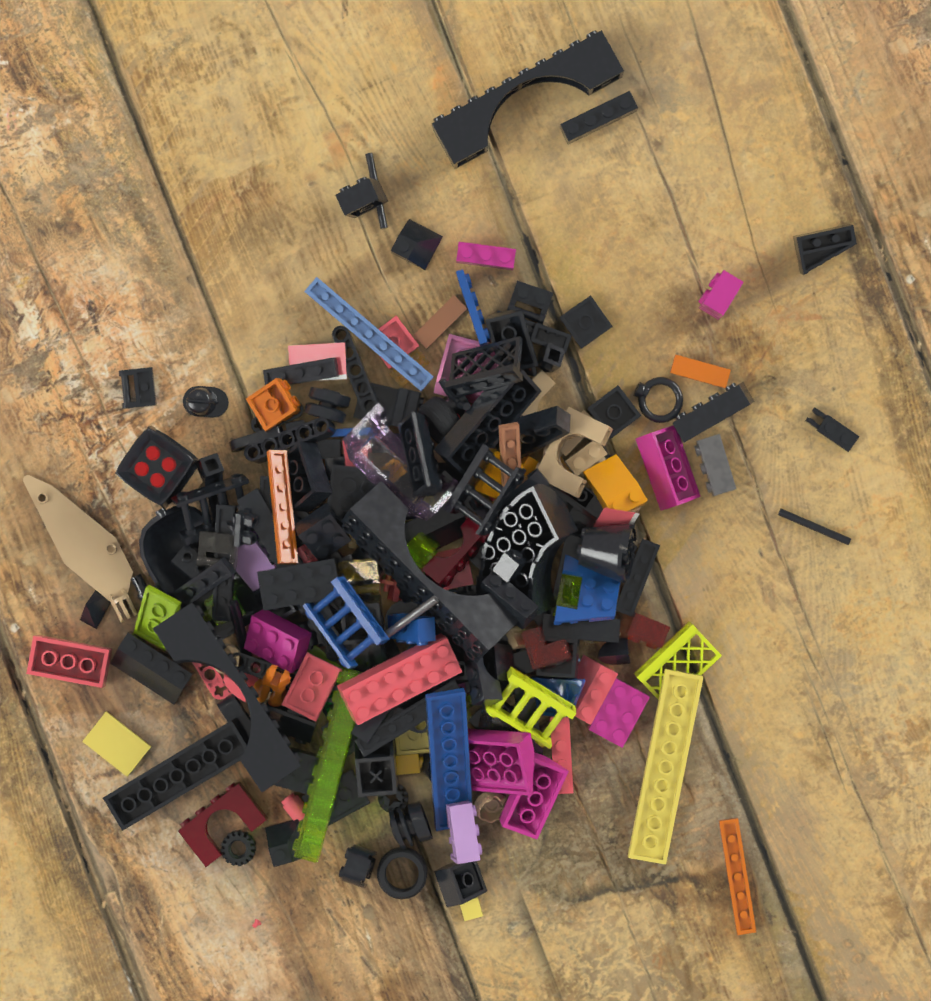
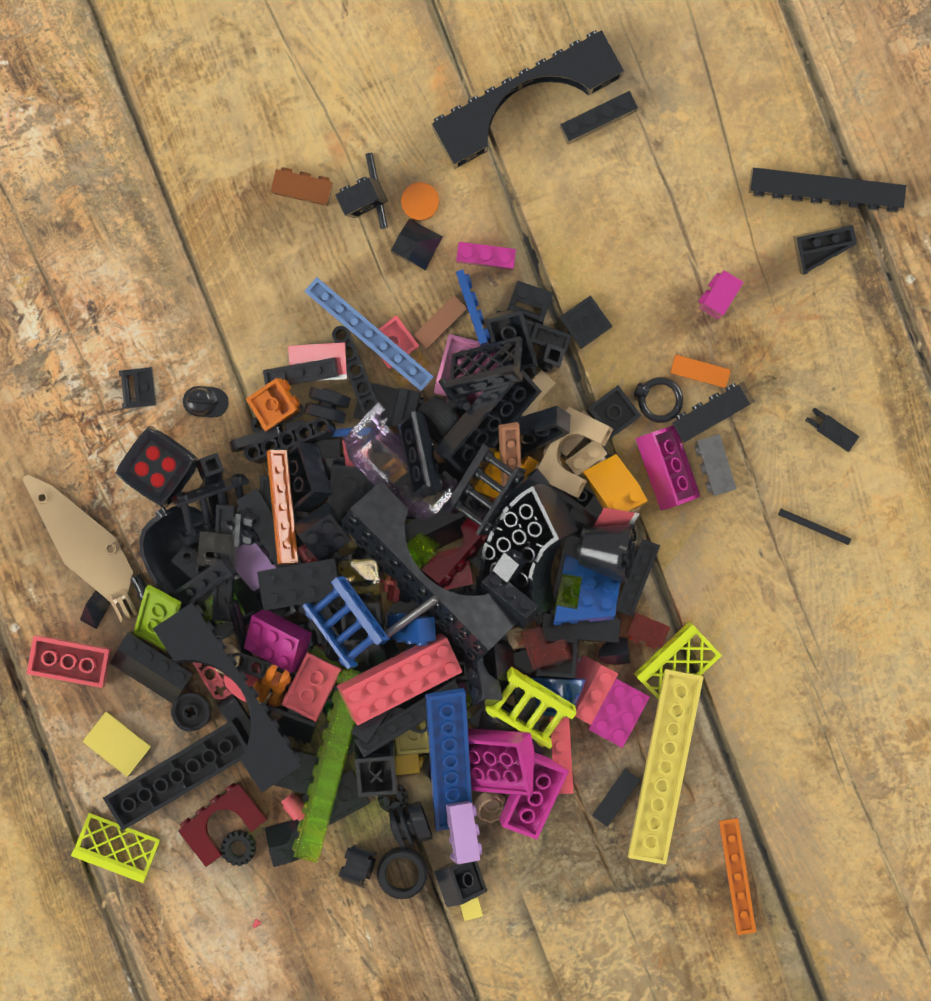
none -> neon yellow fence [71,813,160,883]
none -> black brick [171,691,212,732]
none -> dark orange brick [271,167,333,206]
none -> orange tile [401,182,439,221]
none -> black tile [592,768,640,827]
none -> black brick [749,167,907,213]

